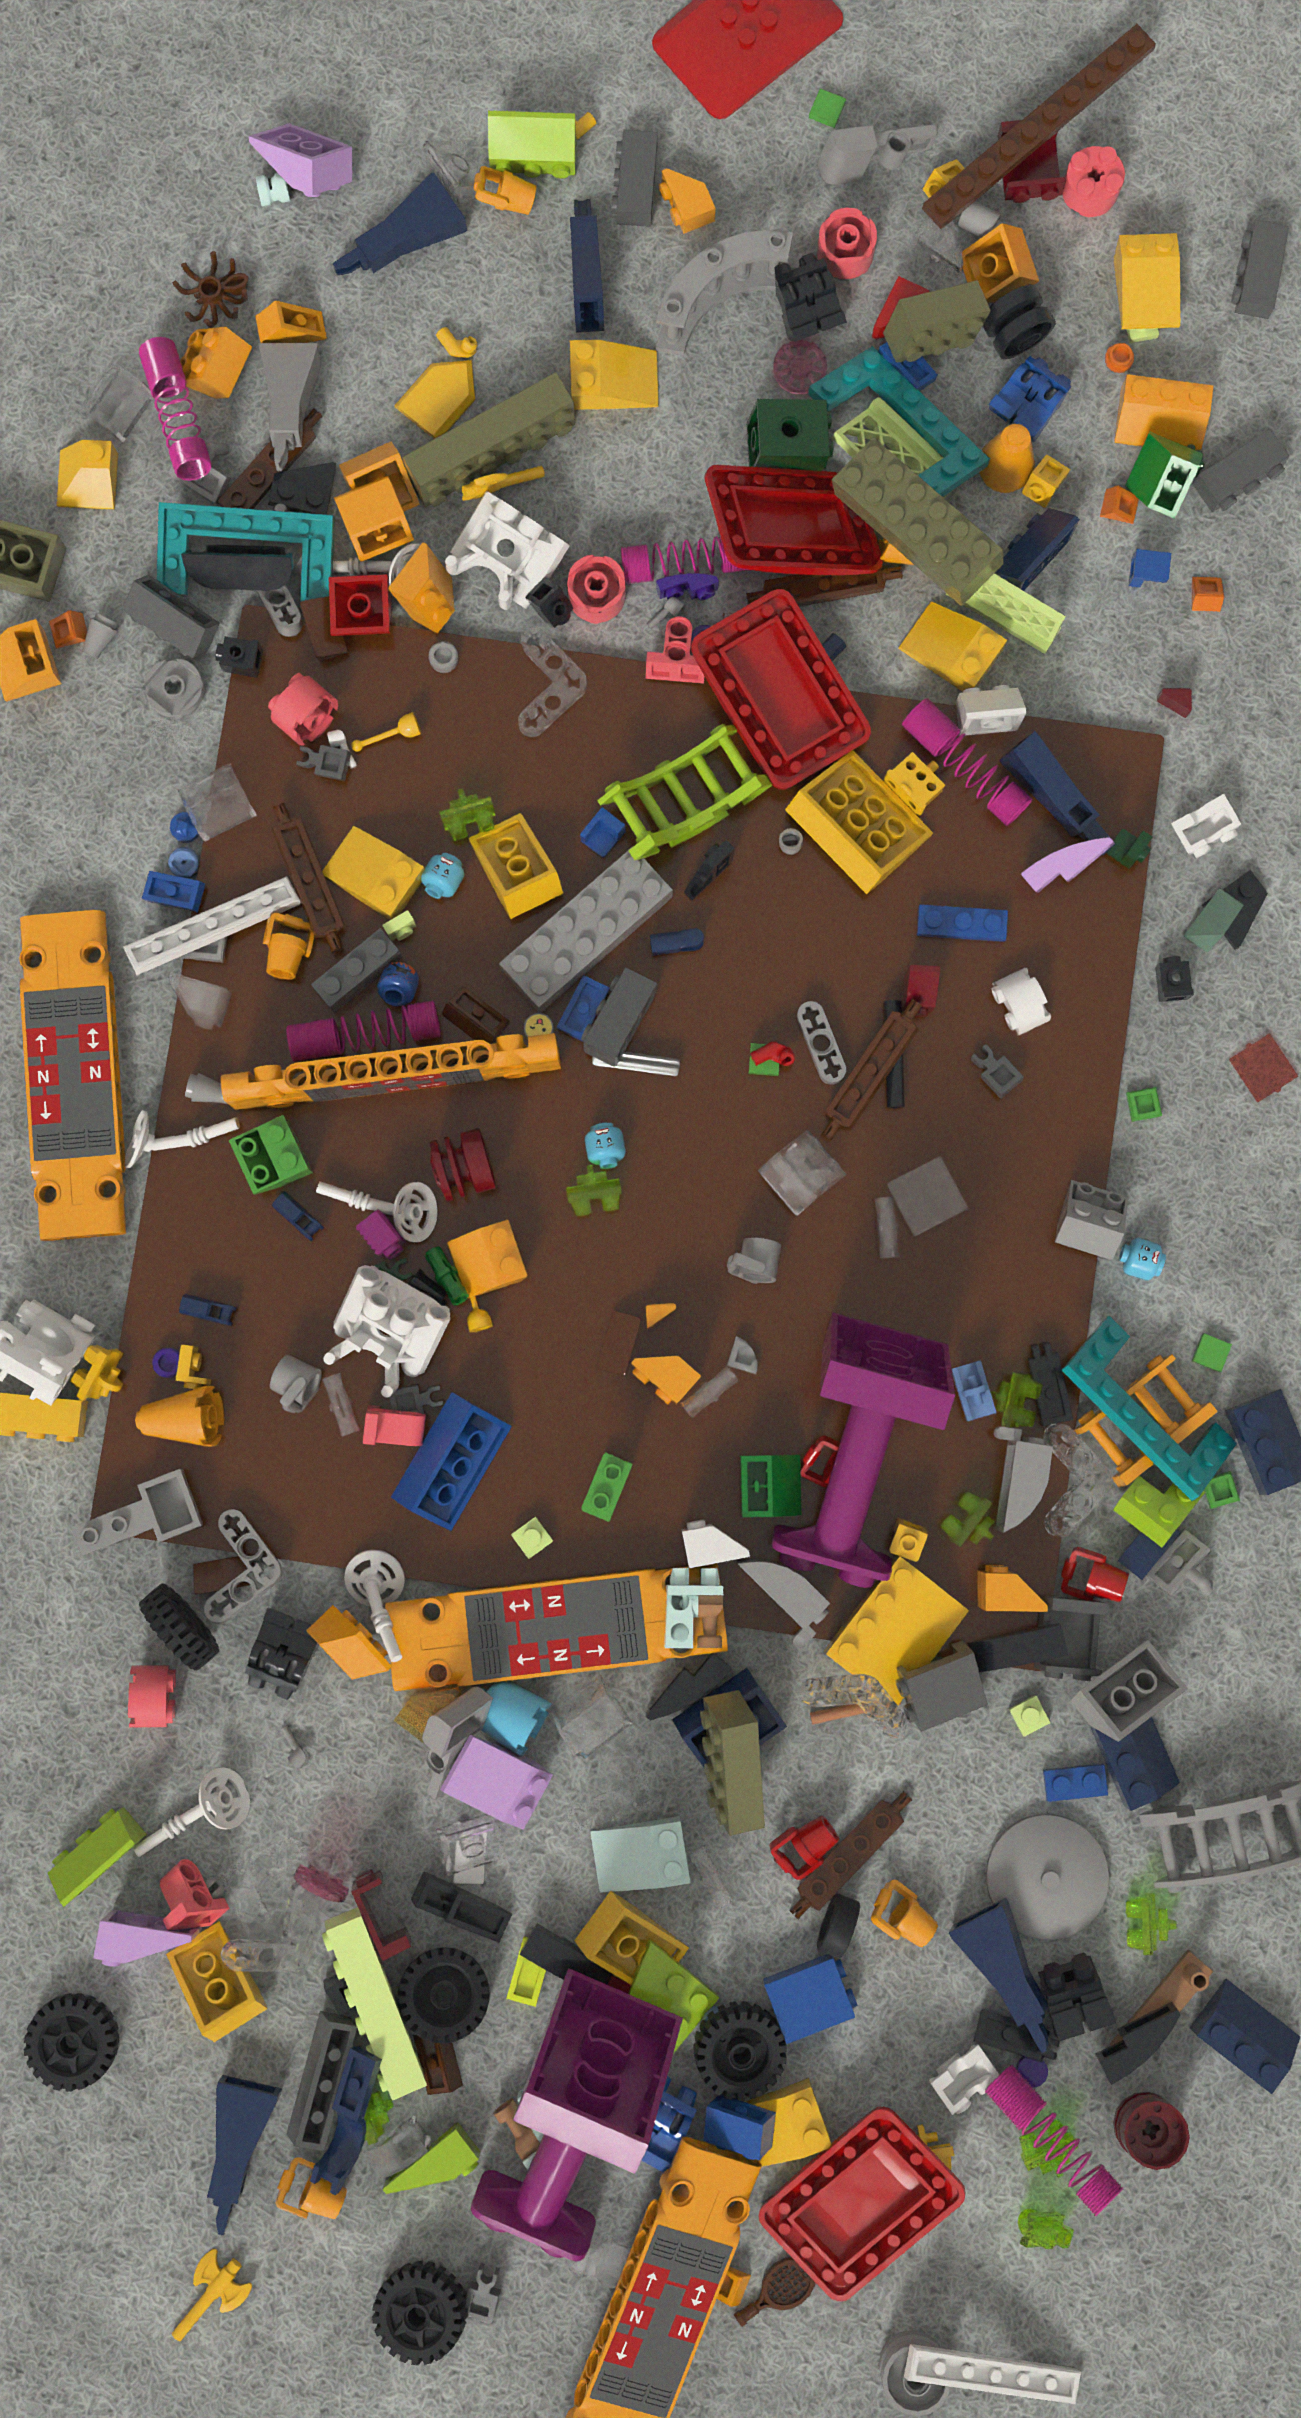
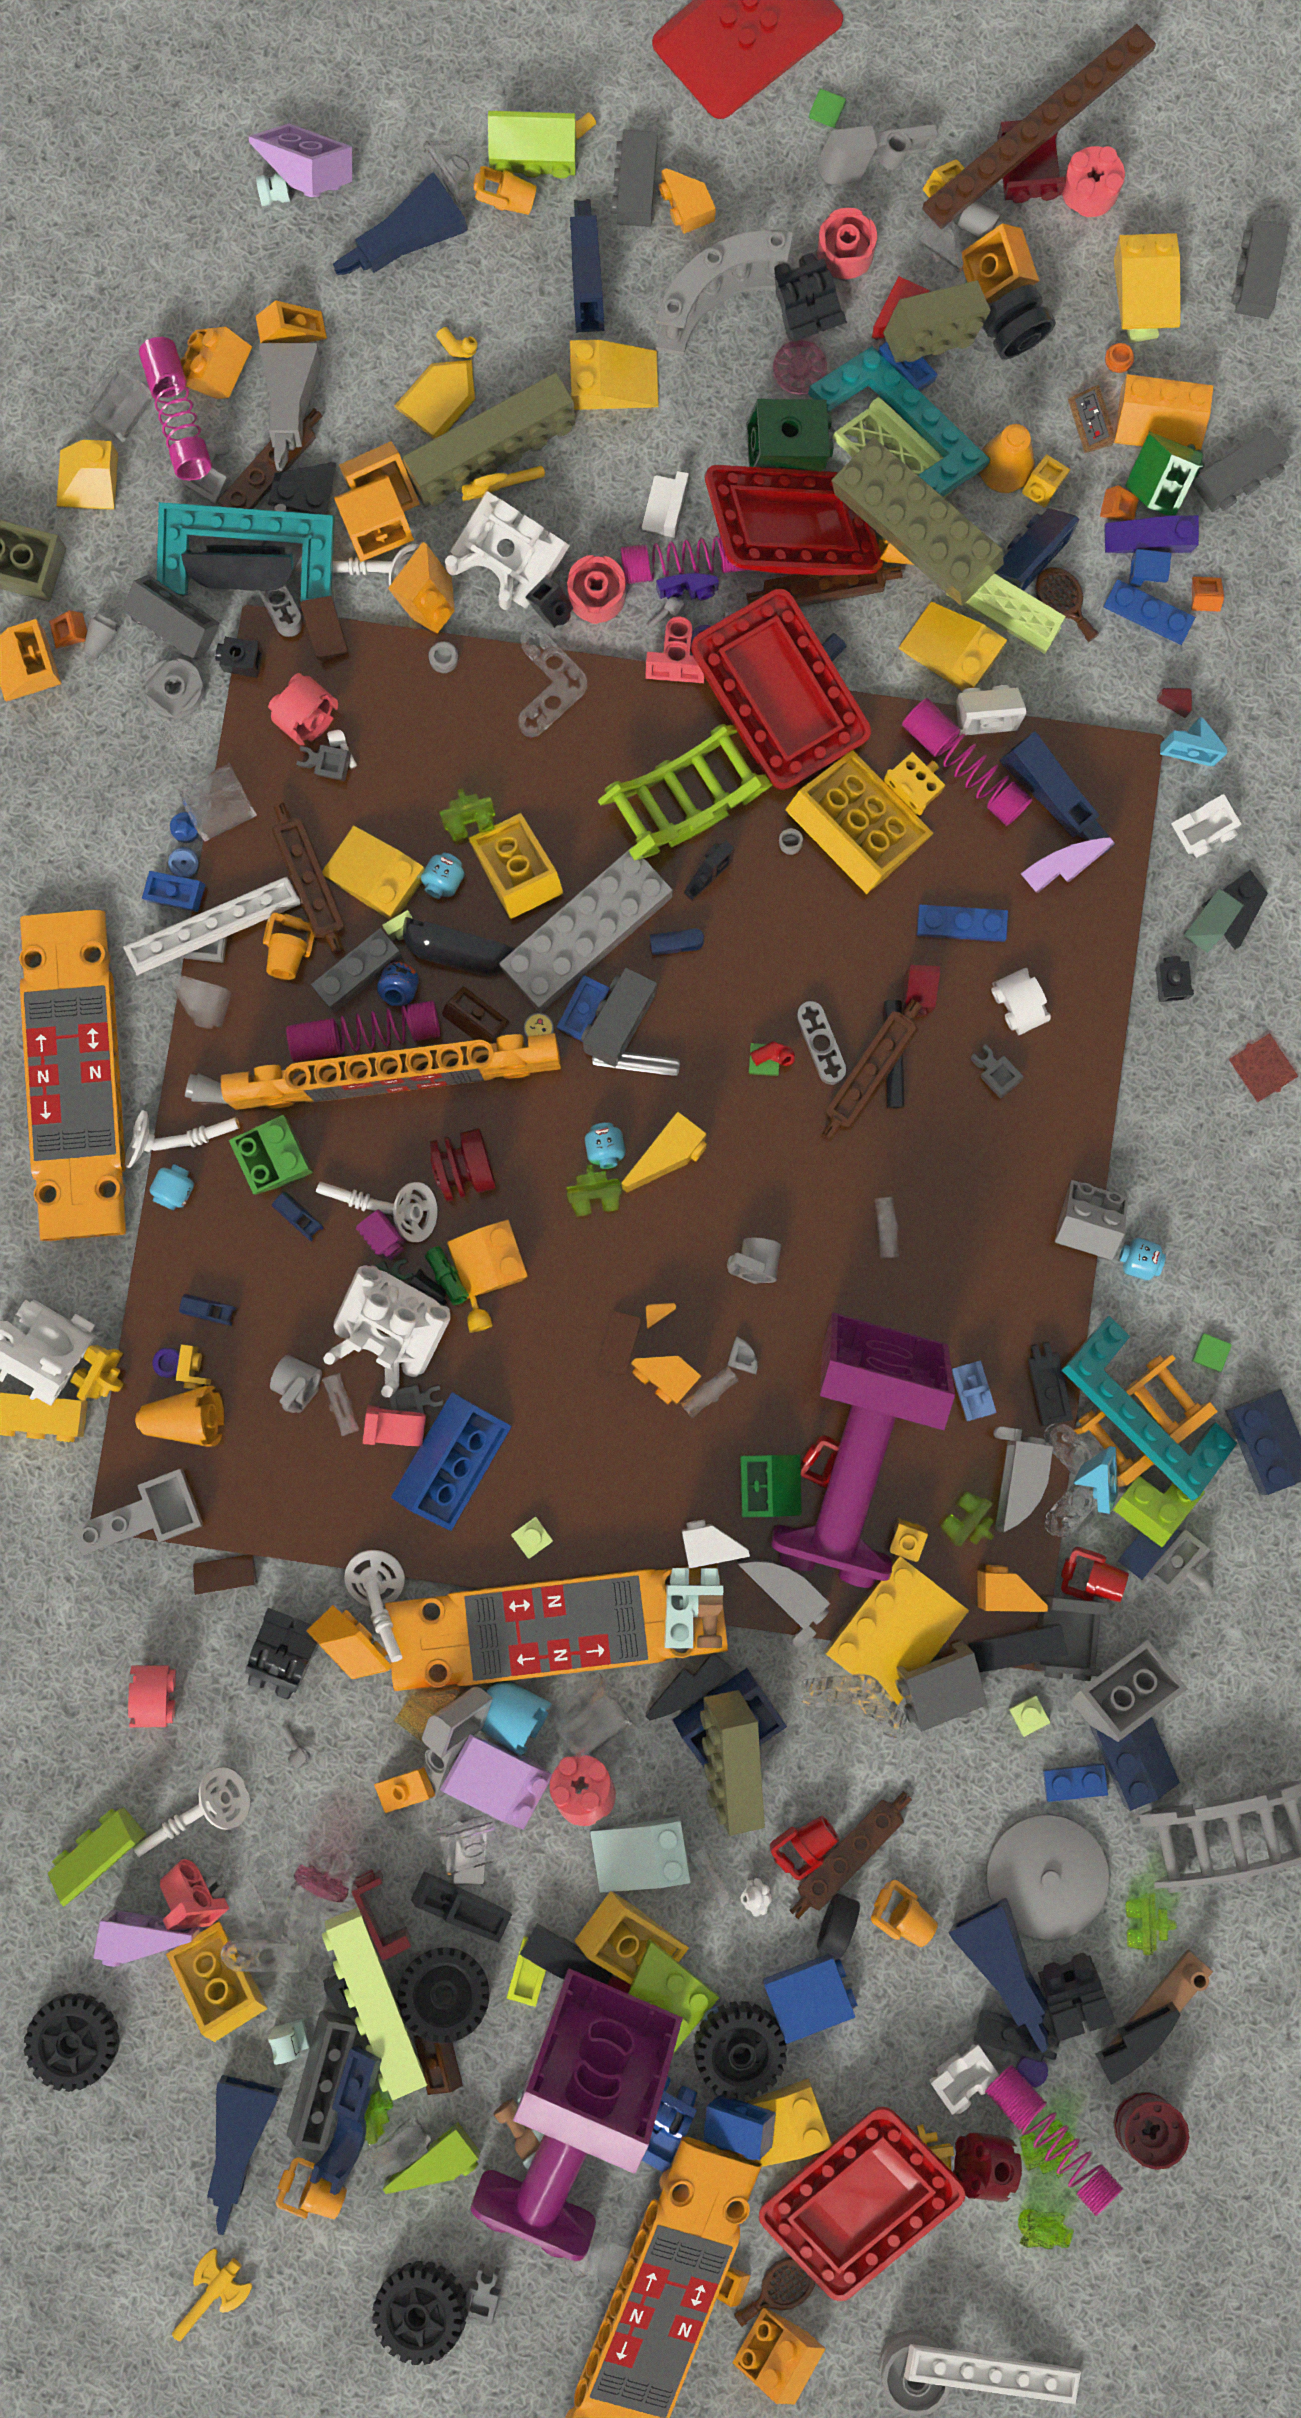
black wheel [139,1583,220,1671] -> none
reddish brown animal [172,251,249,328] -> none
light grey beam [204,1509,283,1624] -> none
red slope [329,574,393,636] -> none
yellow hinge [351,712,422,752] -> none
blue panel [580,807,626,858] -> none
bright green panel [581,1452,633,1522] -> none
clear slope [758,1130,847,1216] -> none
nougat bar [810,1697,901,1725] -> none
clear tile [887,1156,968,1237] -> none
blue hips [989,356,1071,443] -> none
clear neon green hips [990,1372,1043,1428] -> none
dark green bracket [1106,829,1153,869] -> none
bright green tile [1126,1087,1162,1122] -> none
dark blue slope [1190,1979,1300,2094] -> none
bright green tile [1204,1471,1240,1509] -> none
none -> medium azure head [150,1164,194,1210]
none -> light aqua leg [268,2019,310,2065]
none -> light orange plate [374,1767,435,1813]
none -> black brick [403,917,516,977]
none -> coral brick [549,1755,616,1826]
none -> yellow slope [622,1112,707,1192]
none -> white panel [642,471,689,538]
none -> light orange slope [732,2308,826,2405]
none -> white plant [741,1878,772,1917]
none -> dark red brick [953,2132,1022,2202]
none -> reddish brown piece [1035,567,1099,643]
none -> slope [1068,385,1115,453]
none -> medium azure slope [1074,1446,1118,1514]
none -> blue plate [1103,579,1196,645]
none -> dark purple slope [1104,515,1199,553]
none -> medium azure slope [1160,717,1227,766]

